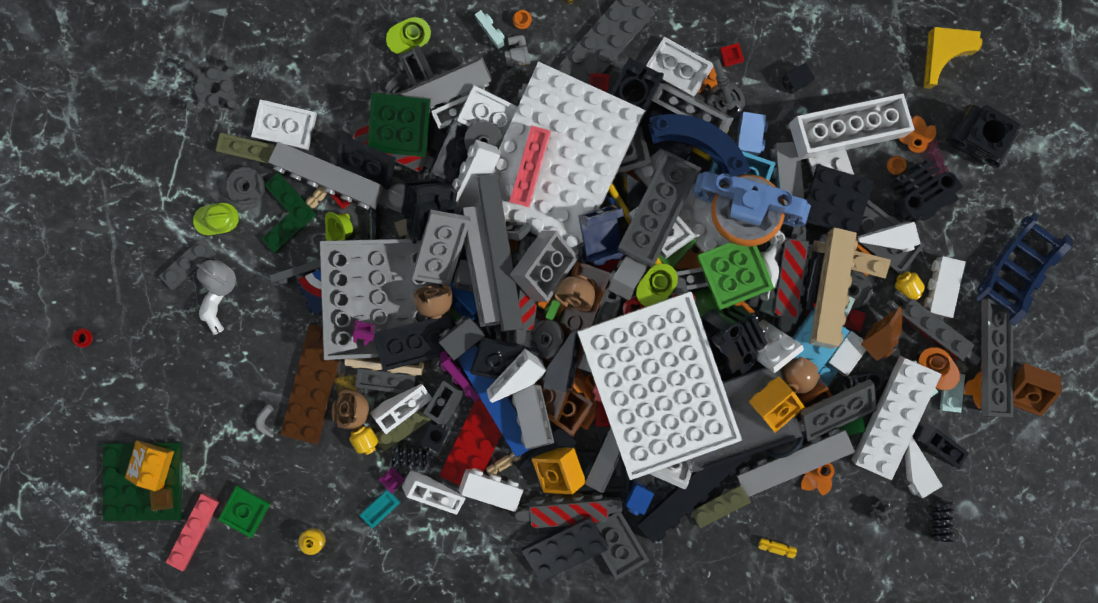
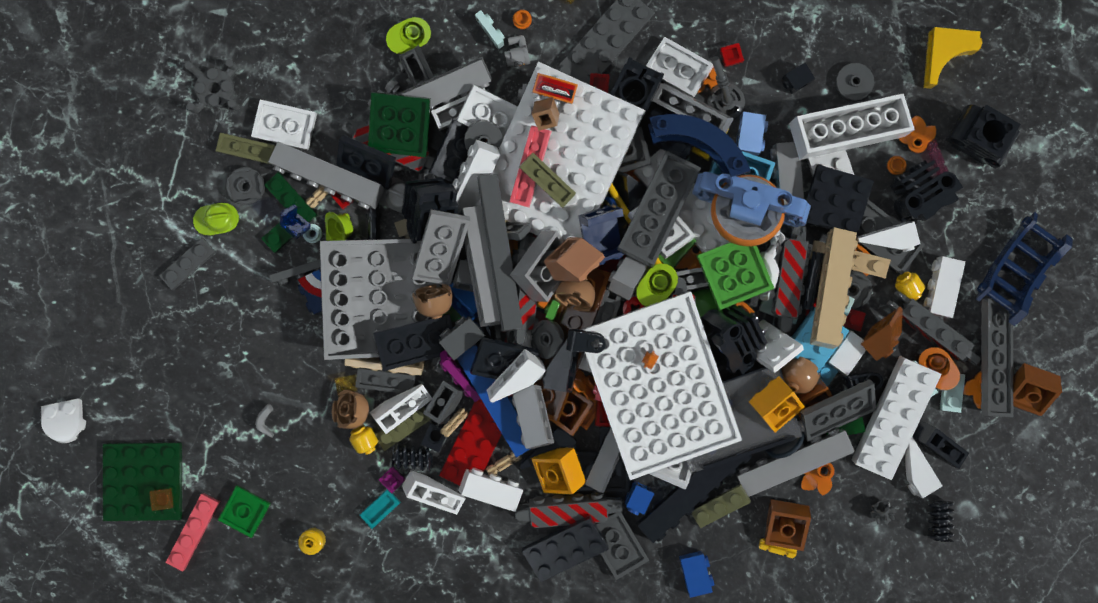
red plate [72,328,93,348] -> none
light orange slope [125,440,174,491] -> none
light grey piece [196,260,236,296] -> none
white arm [199,291,224,335] -> none
reddish brown plate [280,324,341,444] -> none
magenta tile [353,320,375,345] -> none
none -> white slope [41,398,86,443]
none -> clear blue bracket [280,204,311,239]
none -> light aqua plate [303,224,322,243]
none -> tan axle [441,408,468,437]
none -> olive plate [519,152,576,208]
none -> slope [532,73,578,104]
none -> medium nougat brick [532,97,560,131]
none -> nougat slope [543,237,605,282]
none -> black piece [566,329,606,353]
none -> orange plate [642,351,659,370]
none -> blue brick [679,551,714,598]
none -> dark orange slope [765,499,811,551]
none -> dark grey plate [835,63,874,102]

